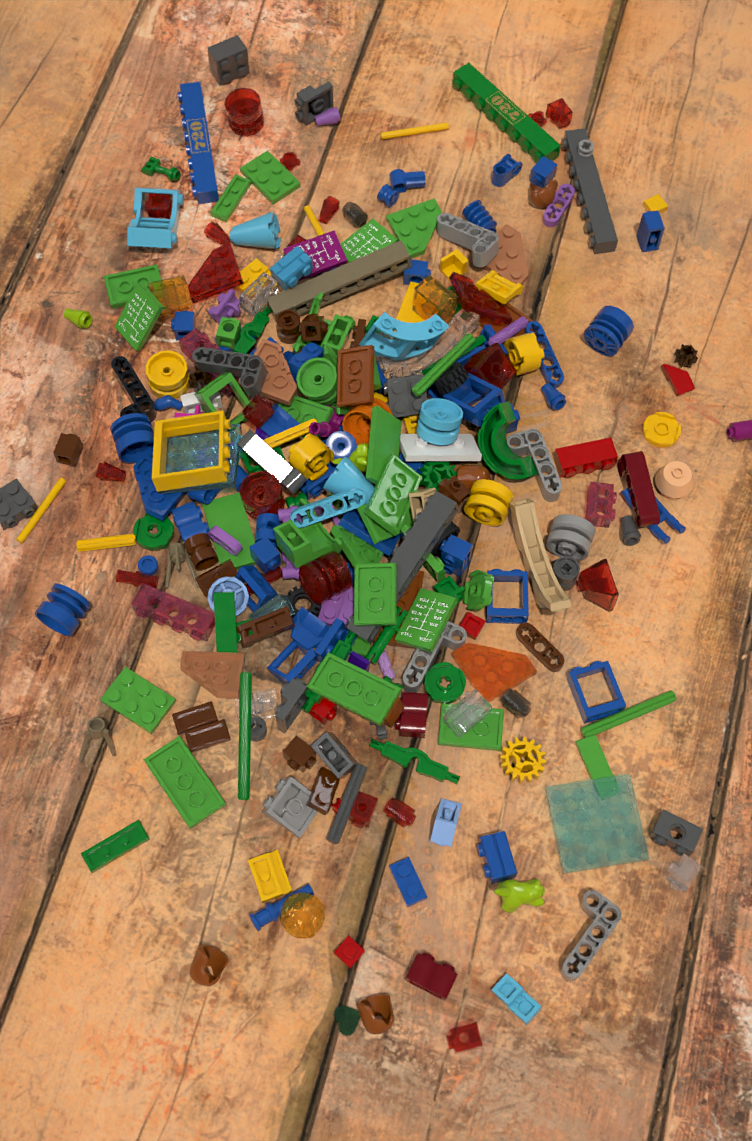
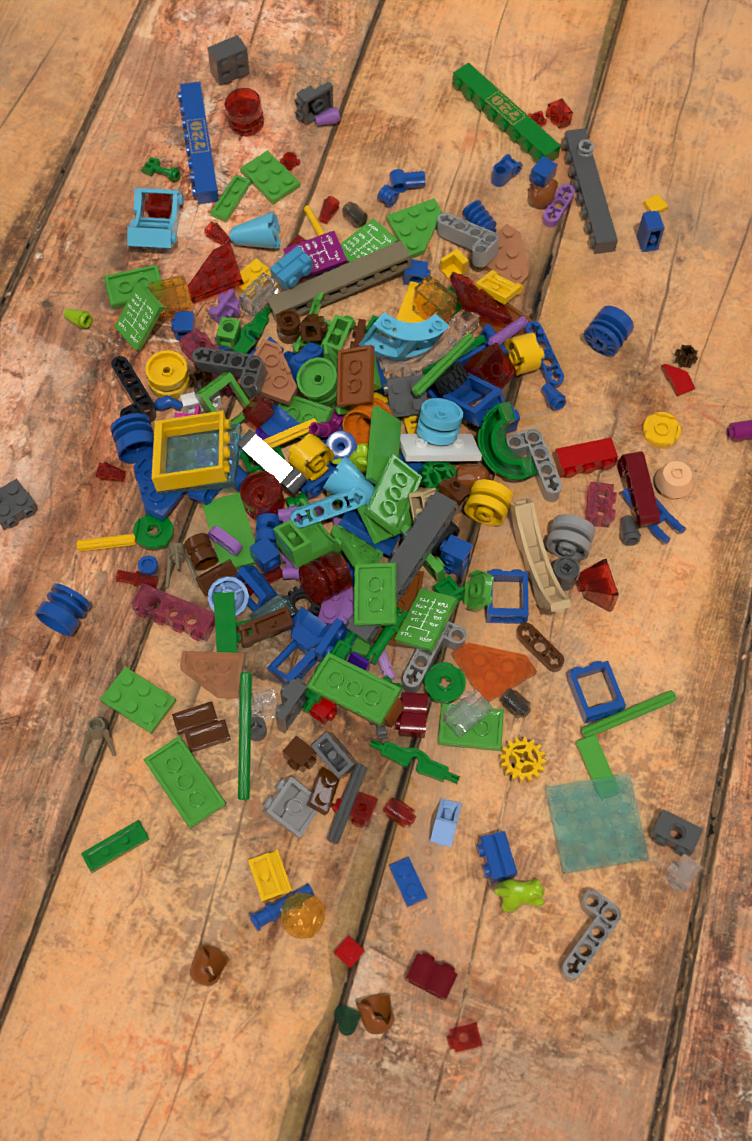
yellow bar [16,477,66,544] -> none
reddish brown brick [53,433,83,466] -> none
blue brick [171,501,210,543] -> none
yellow bar [380,122,449,140] -> none
red plate [459,612,486,640] -> none
medium azure slope [492,973,542,1025] -> none

